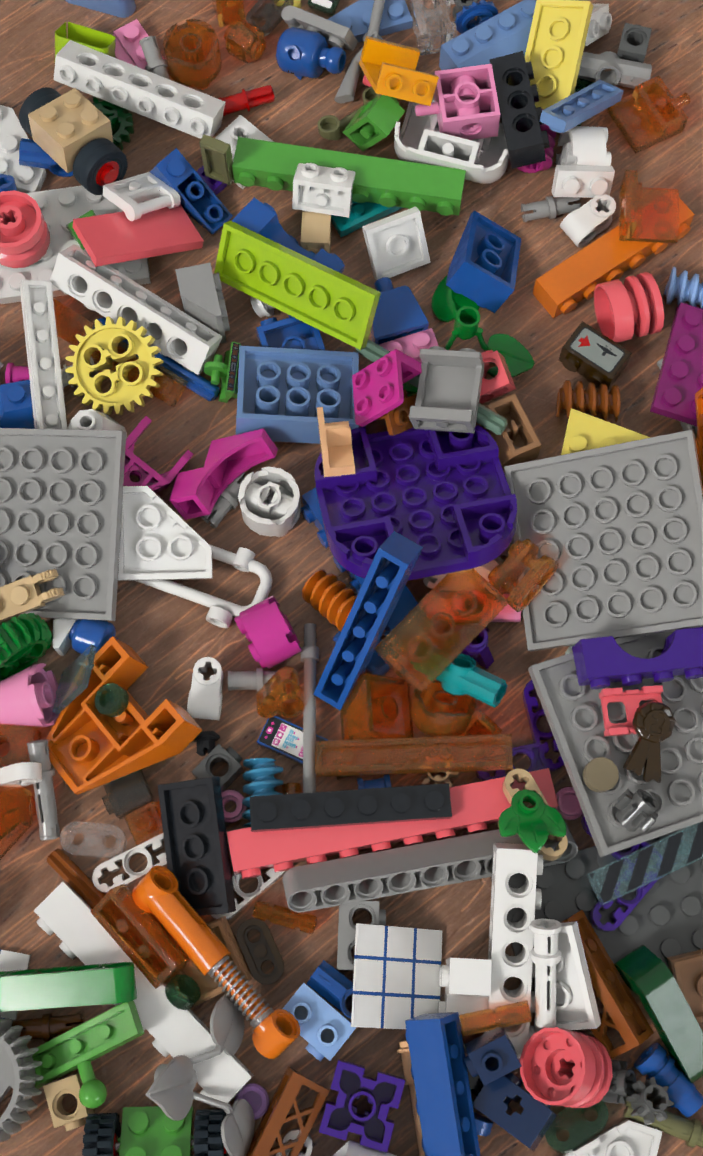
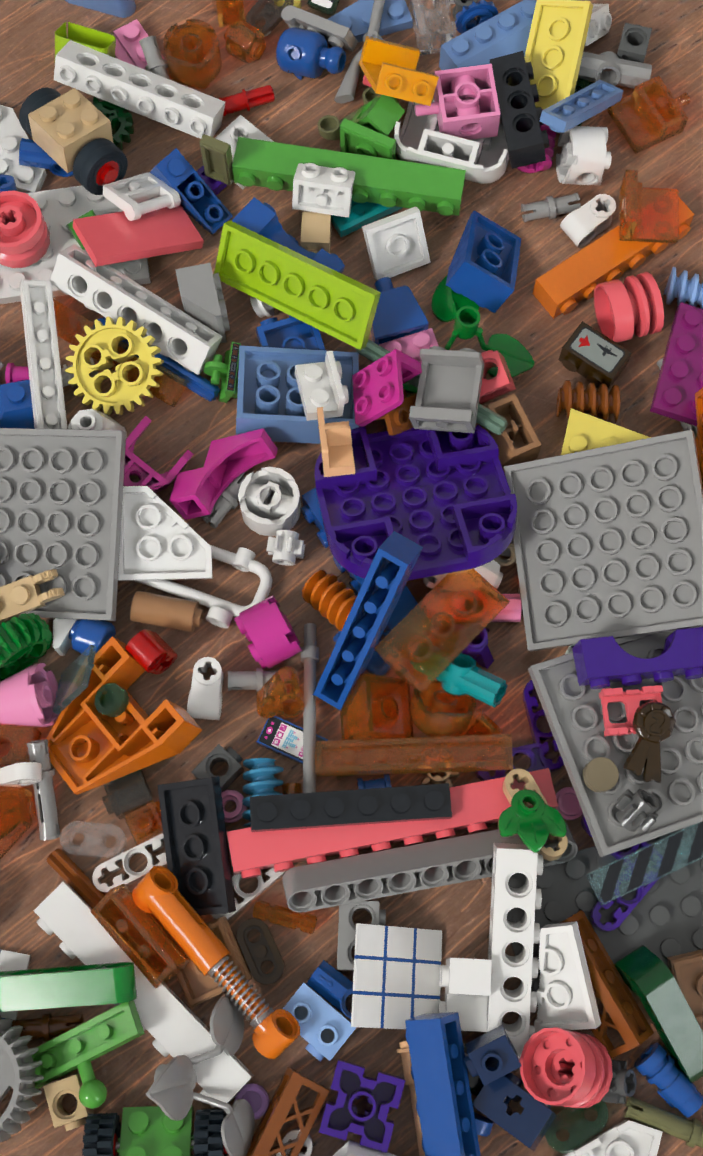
clear green tile [165,974,201,1010] -> none
black piece [193,731,220,756] -> none
clear orange piece [459,1000,532,1036] -> none
clear orange brick [488,539,558,612] -> none
white pin [530,919,562,1029] -> none
white plate [551,165,615,198] -> none
dark grey gear [626,1077,674,1125] -> none
none -> red beam [125,629,178,675]
none -> medium nougat brick [130,591,204,633]
none -> white gear [266,530,305,566]
none -> white bracket [294,351,349,421]
none -> bright green plate [340,118,396,160]

